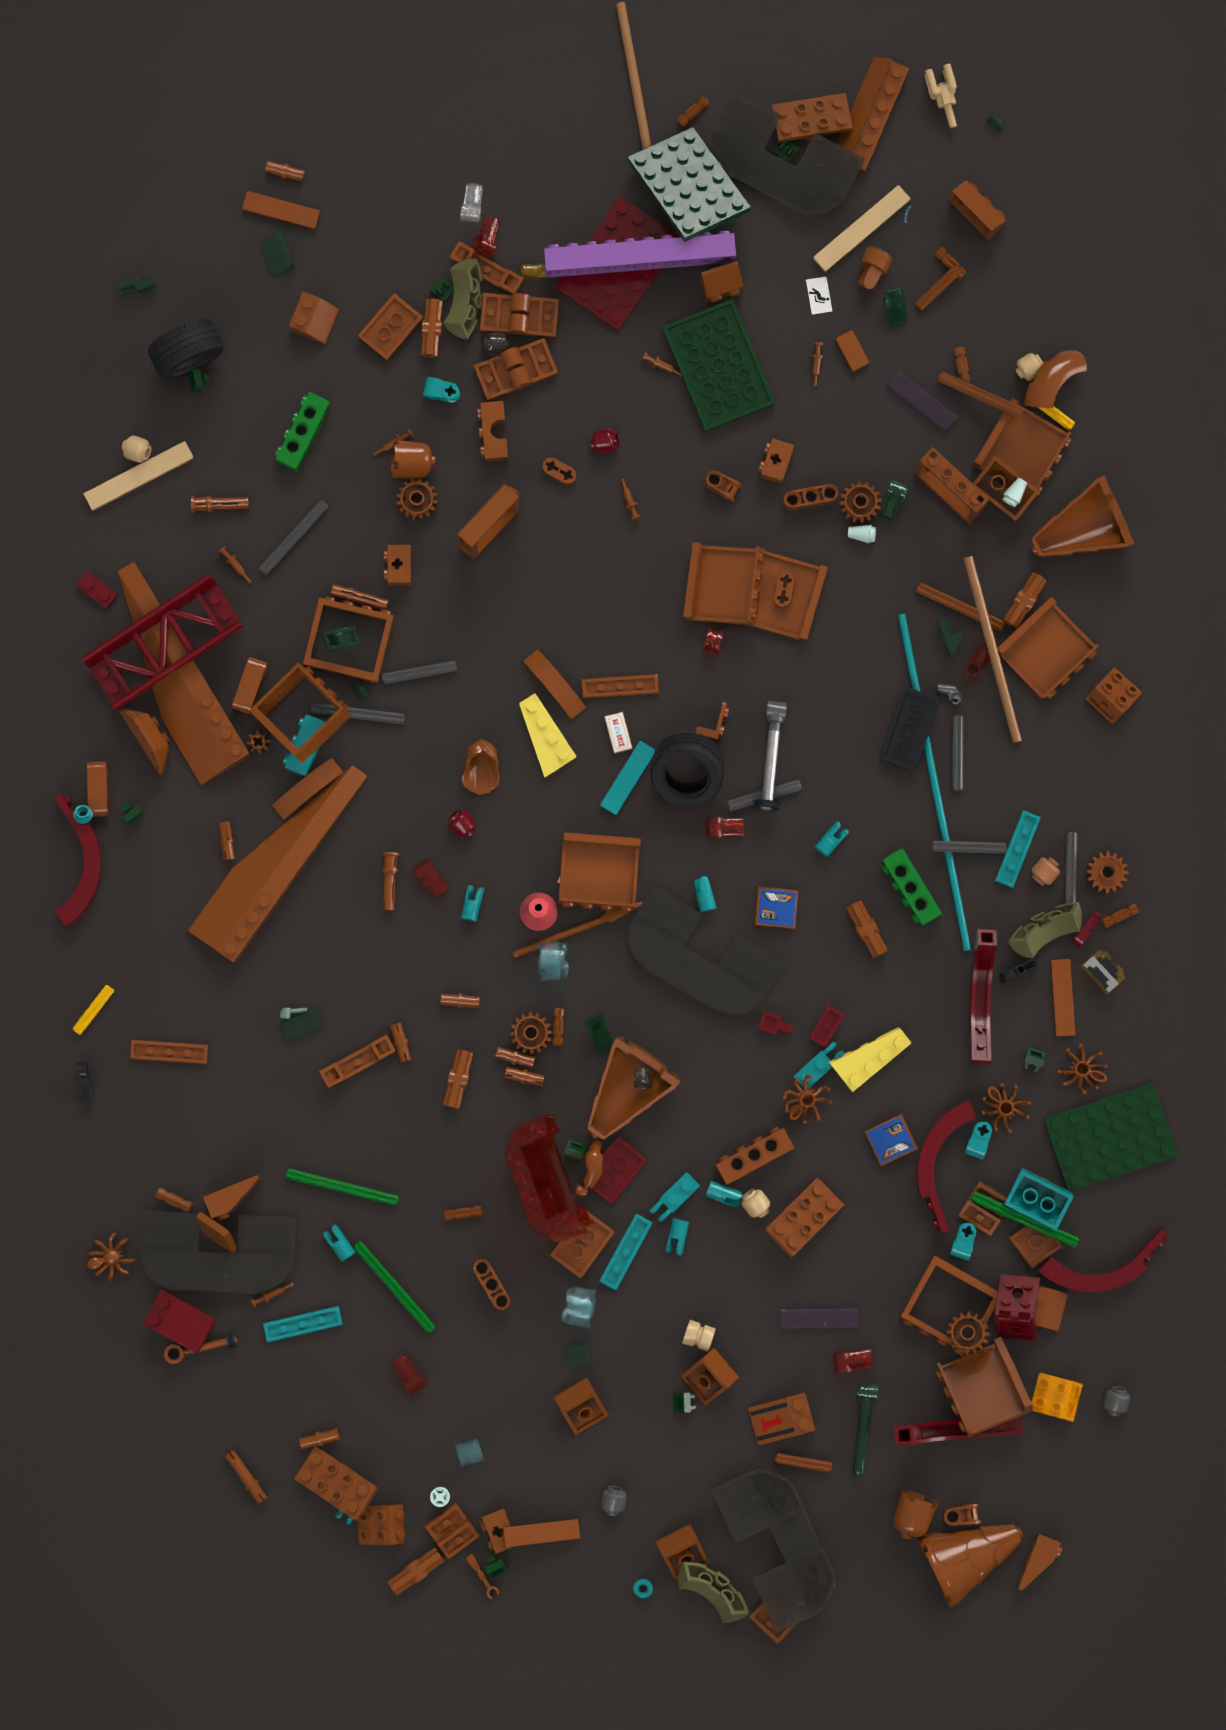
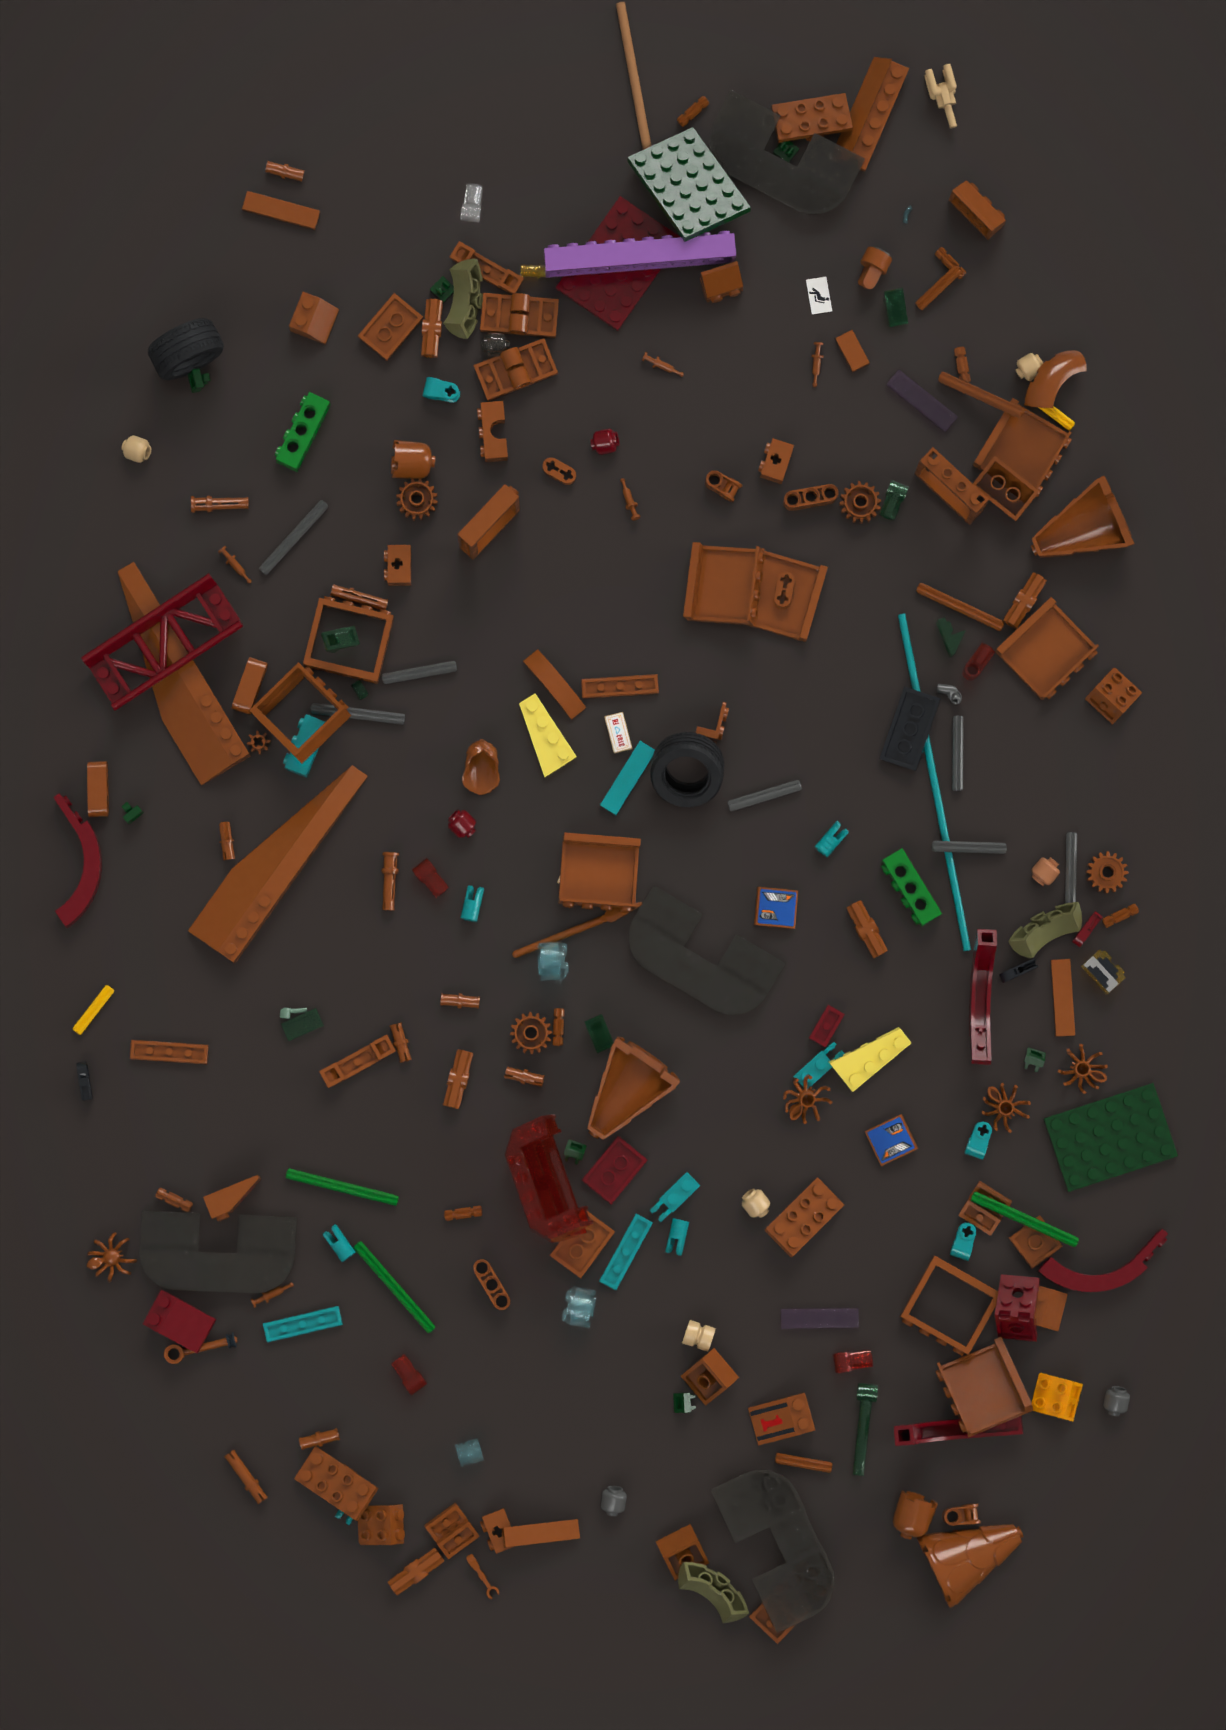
teal plate [73,805,93,824] -> none
dark red plate [76,571,118,610] -> none
tan tile [83,441,194,511] -> none
clear green slope [114,279,157,295] -> none
dark orange wedge [119,708,170,776] -> none
dark orange tile [196,1212,237,1254] -> none
clear green panel [260,229,295,276] -> none
dark orange slope [272,758,344,820] -> none
dark orange piece [373,429,414,456] -> none
light aqua wheel [430,1487,450,1507] -> none
clear red piece [472,216,500,258] -> none
dark green tile [484,1554,508,1579] -> none
dark orange pin [495,1047,536,1068] -> none
coral cone [520,893,558,931] -> none
dark orange slope [553,1378,609,1435] -> none
clear green tile [568,1344,590,1366] -> none
dark orange arm [575,1140,603,1197] -> none
teal plate [633,1579,653,1599] -> none
clear smoke wheel [634,1069,653,1090] -> none
dark green plate [662,299,776,432] -> none
teal hinge [694,876,717,913] -> none
clear red wheel [702,627,724,656] -> none
teal hinge [705,1180,743,1207] -> none
clear red piece [706,817,744,838] -> none
dark orange brick [715,1127,794,1185] -> none
piece [752,701,787,811] -> none
dark red plate [758,1011,793,1035] -> none
tan tile [813,185,911,273] -> none
light aqua cone [848,525,876,544] -> none
dark red arch [916,1100,976,1233] -> none
dark orange gear [947,1312,990,1355] -> none
medium nougat piece [963,556,1022,743] -> none
clear green piece [986,113,1006,131] -> none
teal tile [995,810,1041,888] -> none
light aqua cone [1002,478,1028,507] -> none
teal slope [1004,1167,1074,1230] -> none
dark orange slope [1016,1533,1062,1590] -> none

